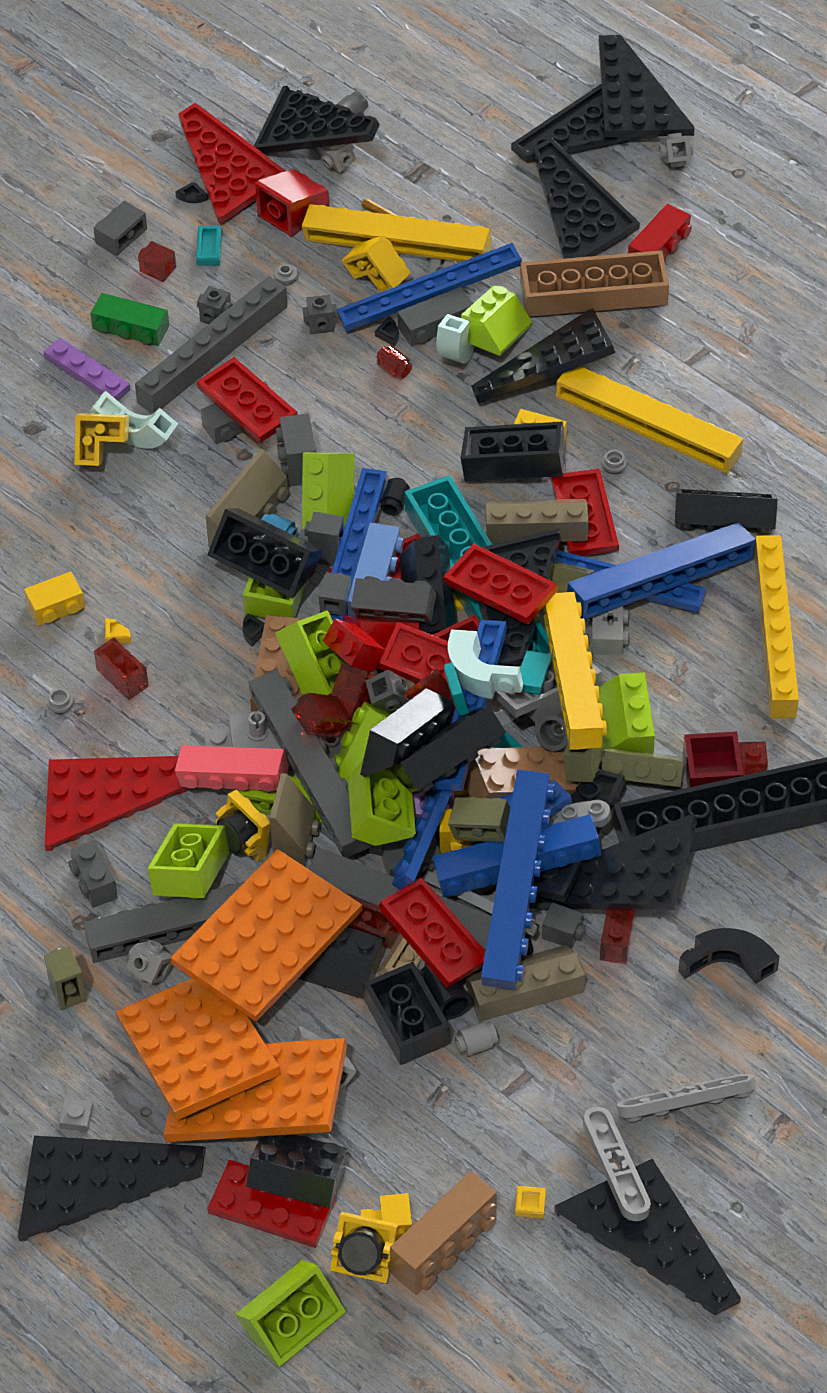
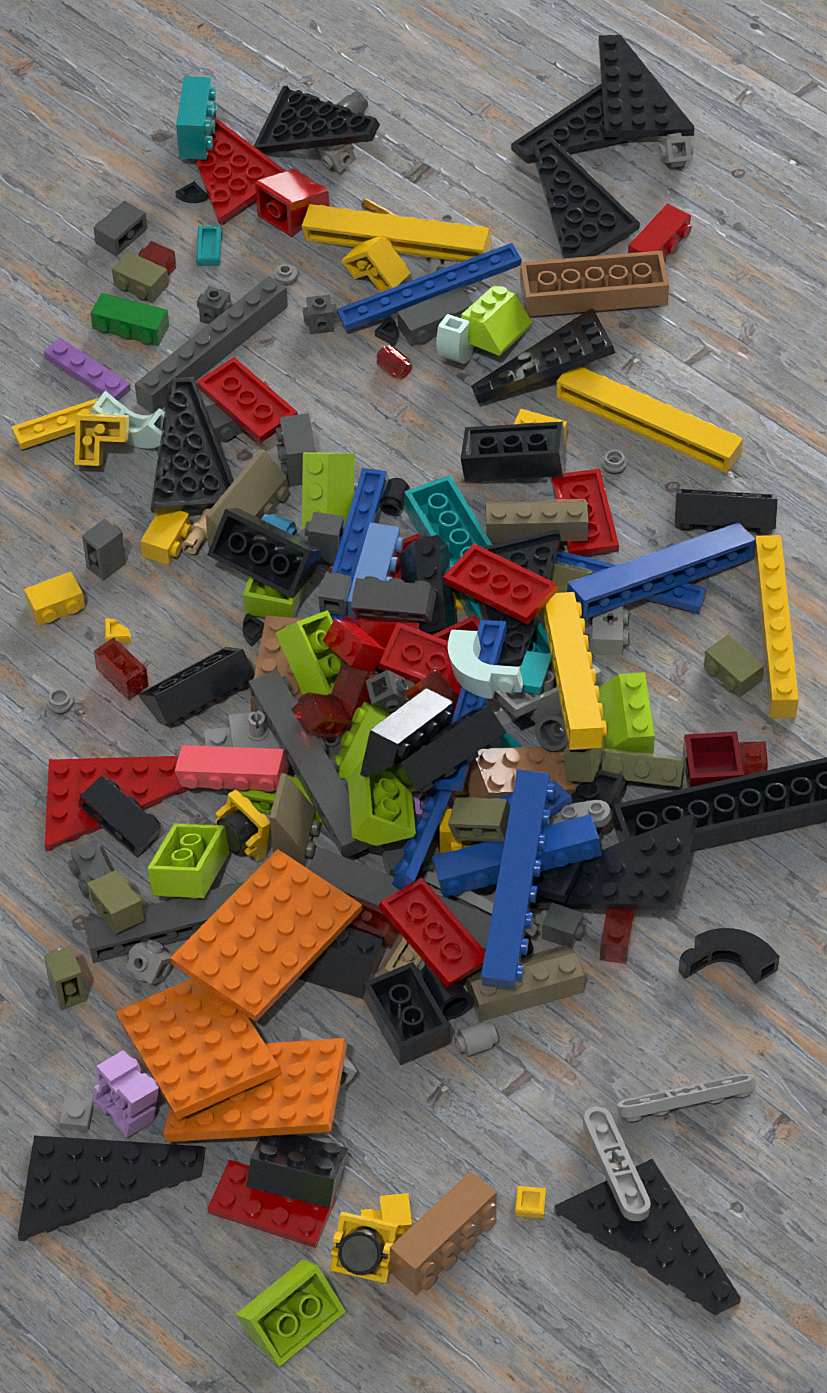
teal tile [443,662,469,716] -> none
none -> yellow plate [12,398,98,450]
none -> black brick [78,775,161,858]
none -> dark grey brick [82,519,126,581]
none -> olive brick [87,870,145,934]
none -> lavender brick [92,1050,159,1138]
none -> olive brick [112,251,169,303]
none -> black slope [138,647,255,726]
none -> yellow brick [140,511,192,565]
none -> black wing [150,377,234,513]
none -> teal brick [176,76,218,160]
none -> tan pin [182,509,210,554]
none -> olive brick [704,635,764,698]

